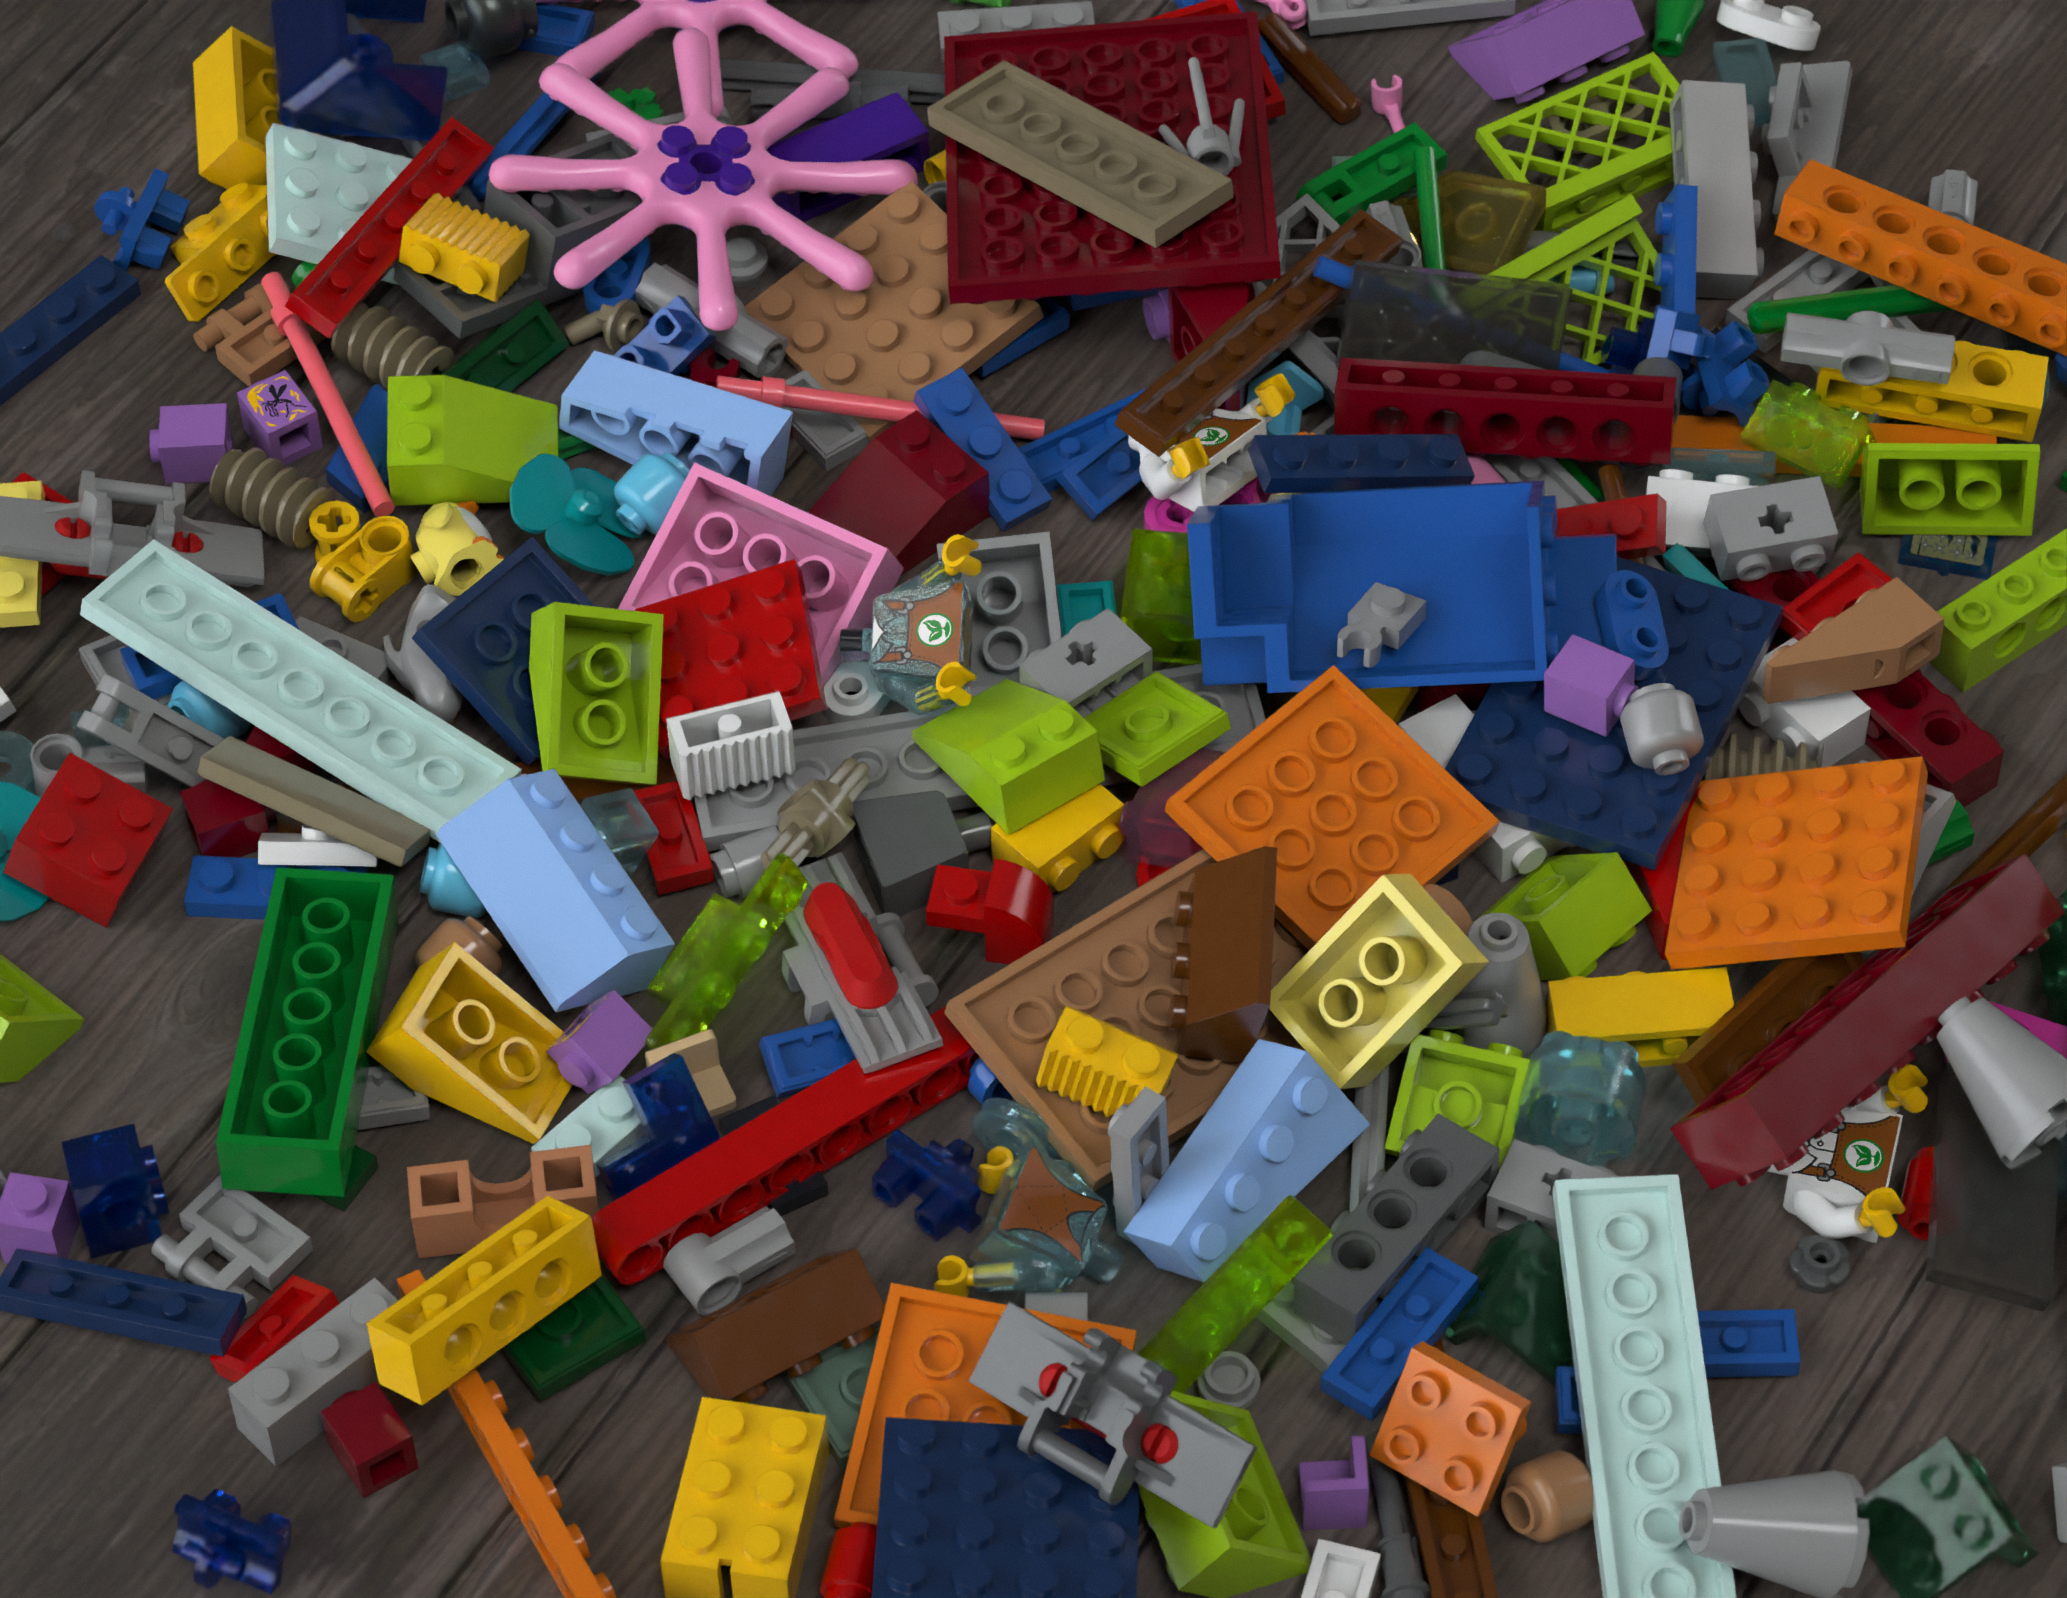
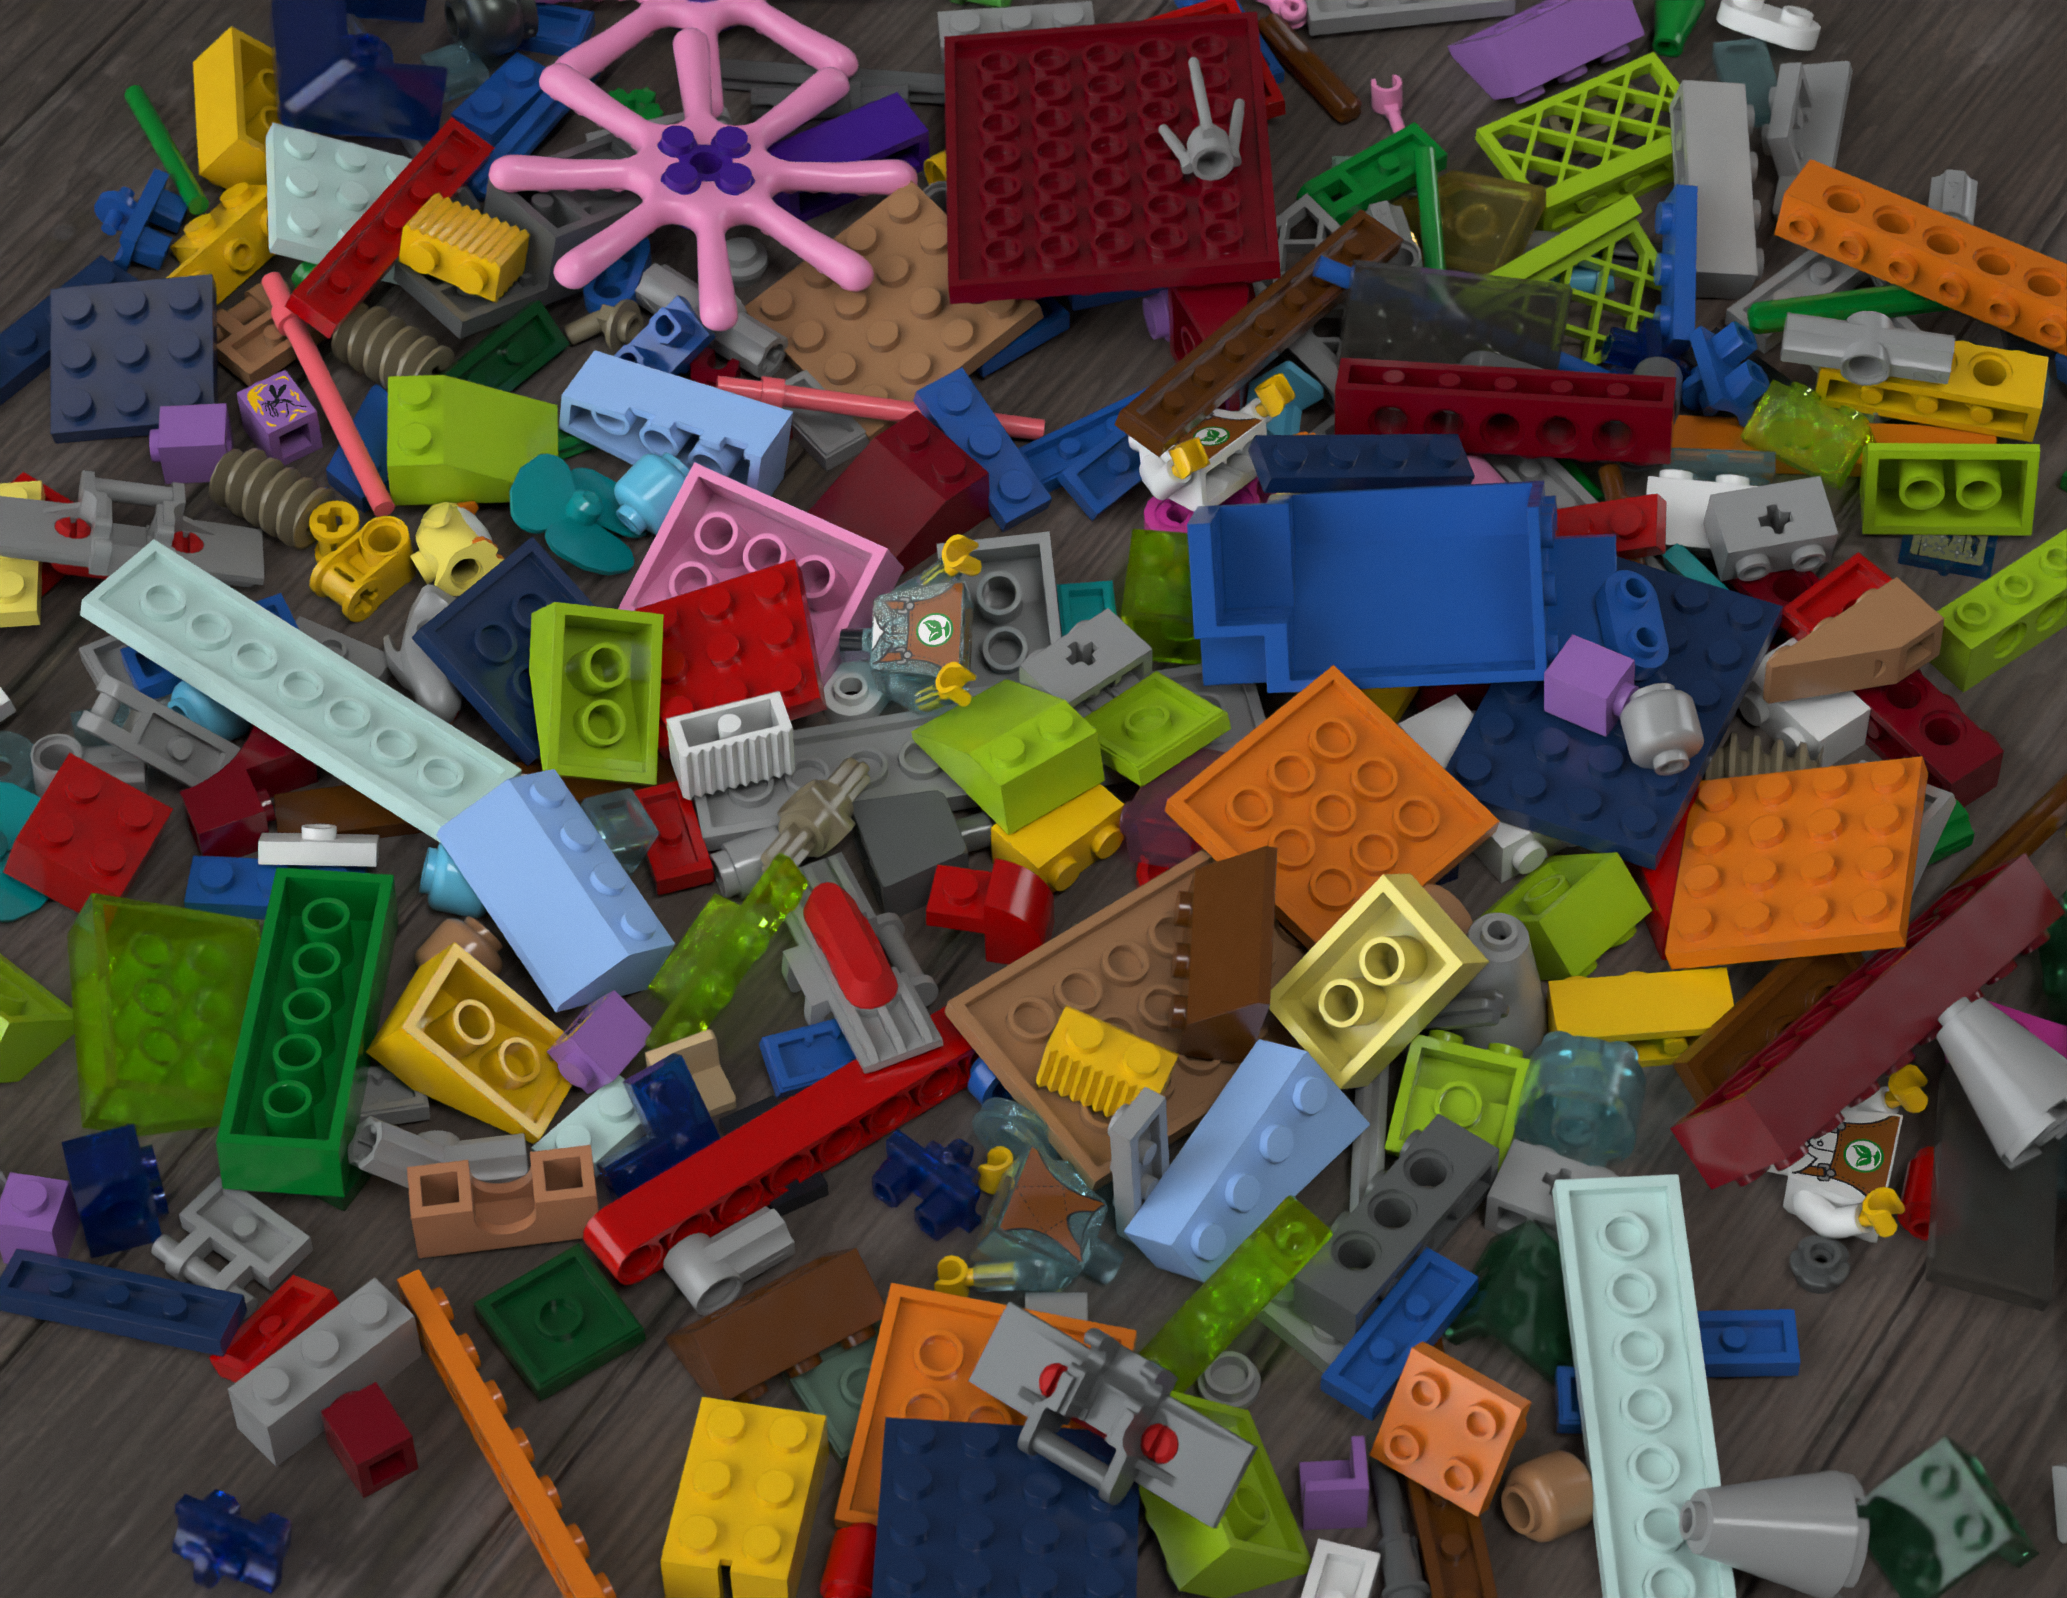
dark tan tile [197,736,430,867] -> none
yellow brick [366,1195,602,1405] -> none
dark tan plate [927,60,1233,248] -> none
light grey plate [1337,582,1427,668] -> none
blue tile [1646,307,1717,369] -> none
none -> dark blue plate [51,274,218,444]
none -> clear neon green slope [67,893,261,1136]
none -> green bar [124,85,209,215]
none -> light grey piece [348,1116,529,1188]
none -> blue plate [451,52,546,148]

